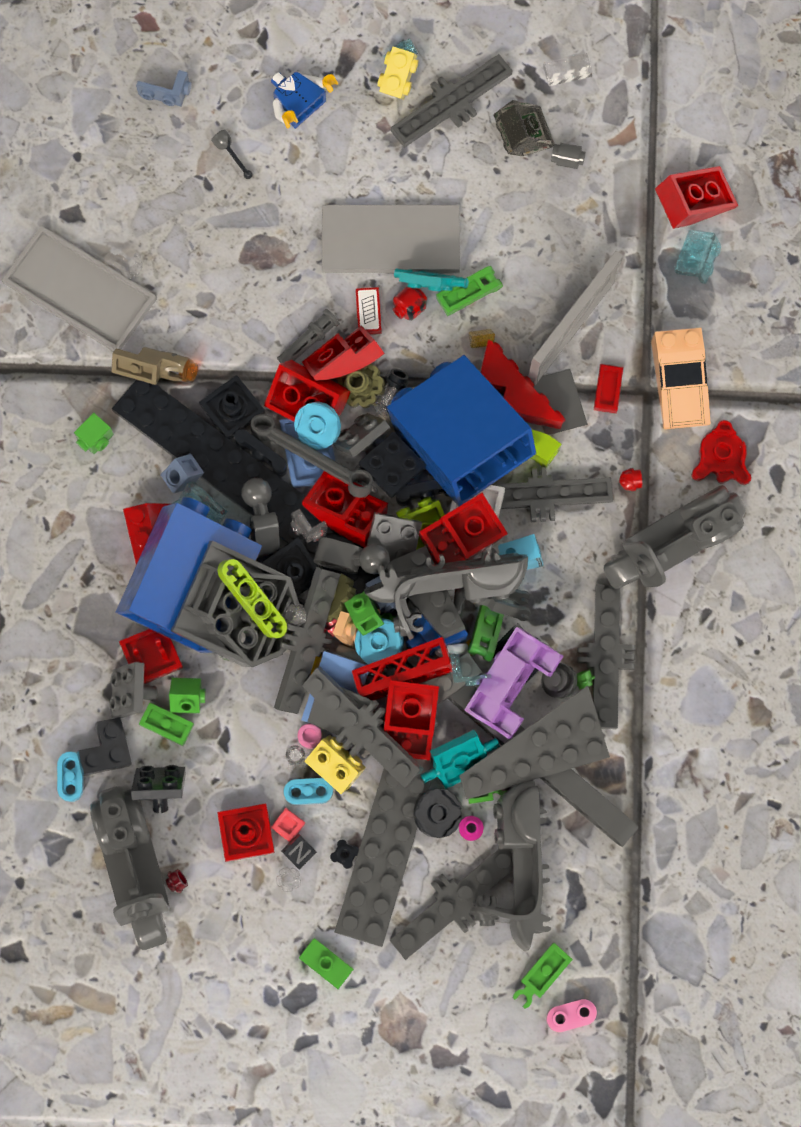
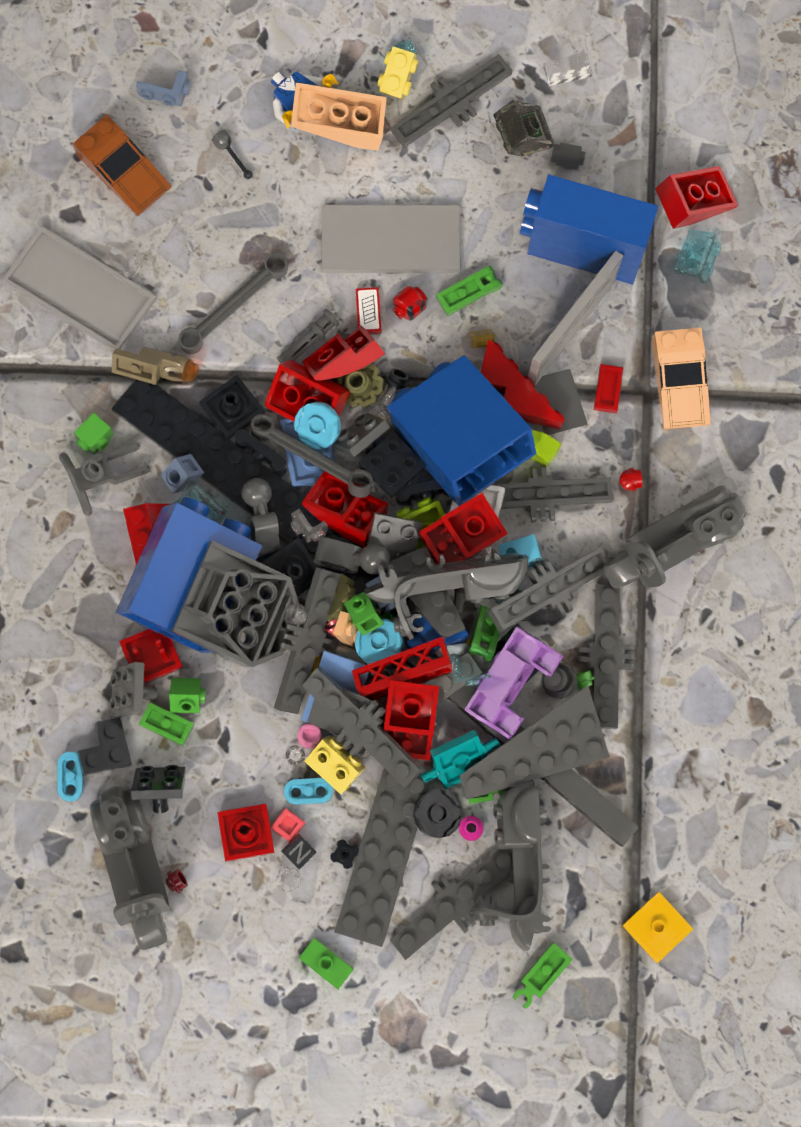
lime beam [217,559,287,638] -> none
teal plate [394,268,469,291] -> none
bright pink plate [546,999,597,1032] -> none
red tile [691,420,752,485] -> none
none -> dark grey piece [59,442,150,516]
none -> dark orange slope [72,115,171,217]
none -> dark grey piece [179,252,288,354]
none -> light nougat slope [291,83,387,151]
none -> dark grey hinge [488,547,610,633]
none -> blue brick [519,174,658,285]
none -> yellow plate [622,892,693,964]

